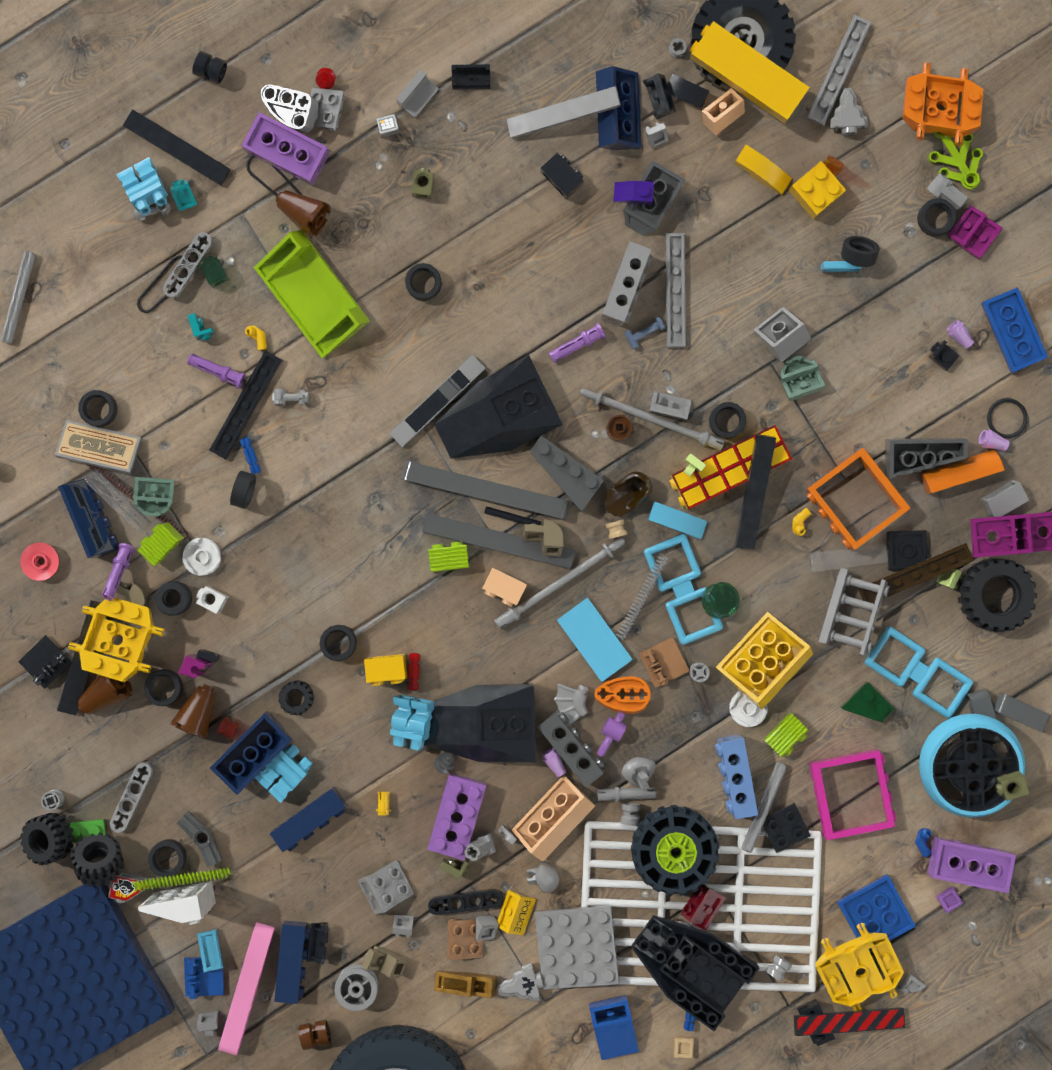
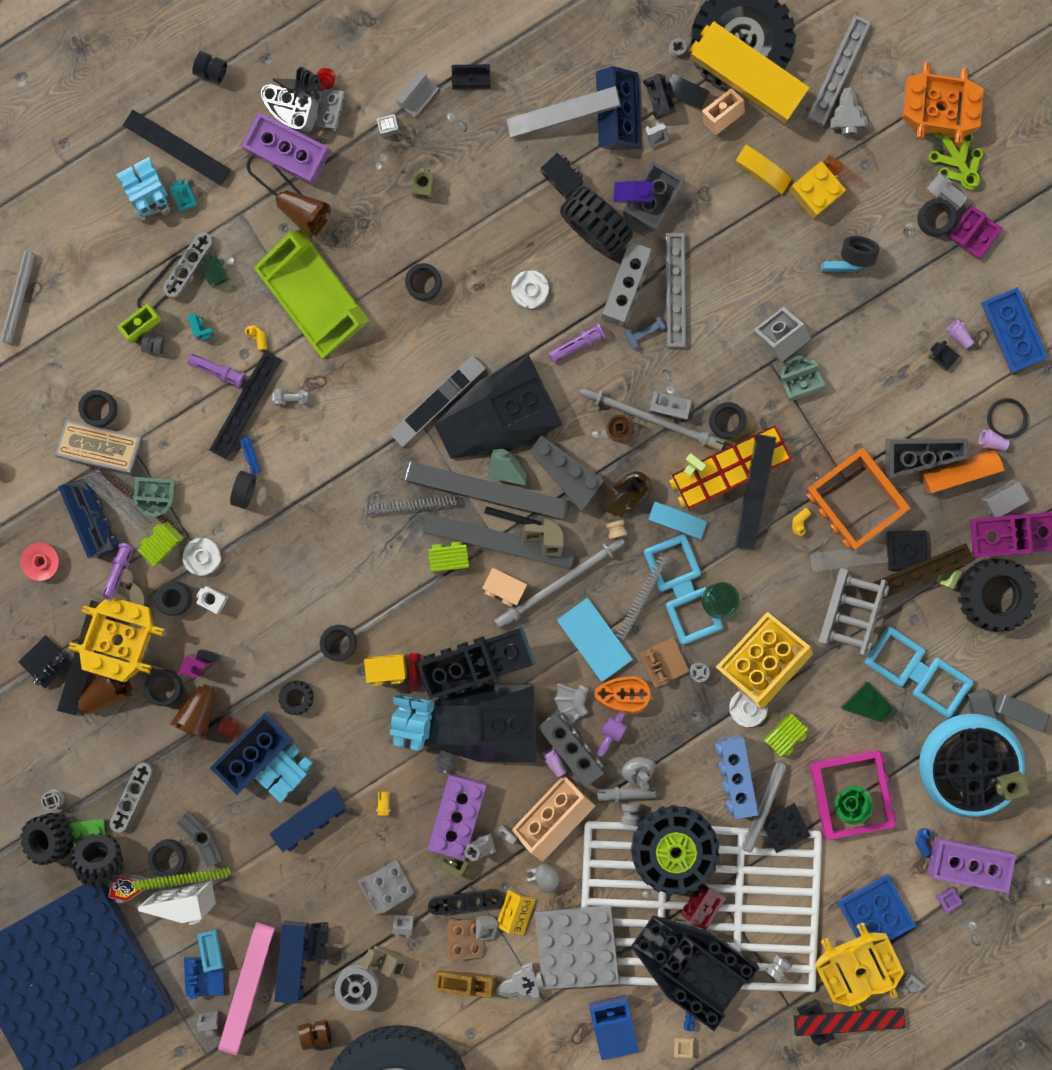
none -> lime brick [117,303,163,343]
none -> dark grey wheel [141,333,165,355]
none -> black hinge [273,67,324,94]
none -> light grey piece [363,495,458,516]
none -> black wedge [417,627,536,700]
none -> sand green slope [487,449,528,485]
none -> white tile [511,270,549,309]
none -> black tyre [560,186,633,258]
none -> green cone [835,786,874,825]

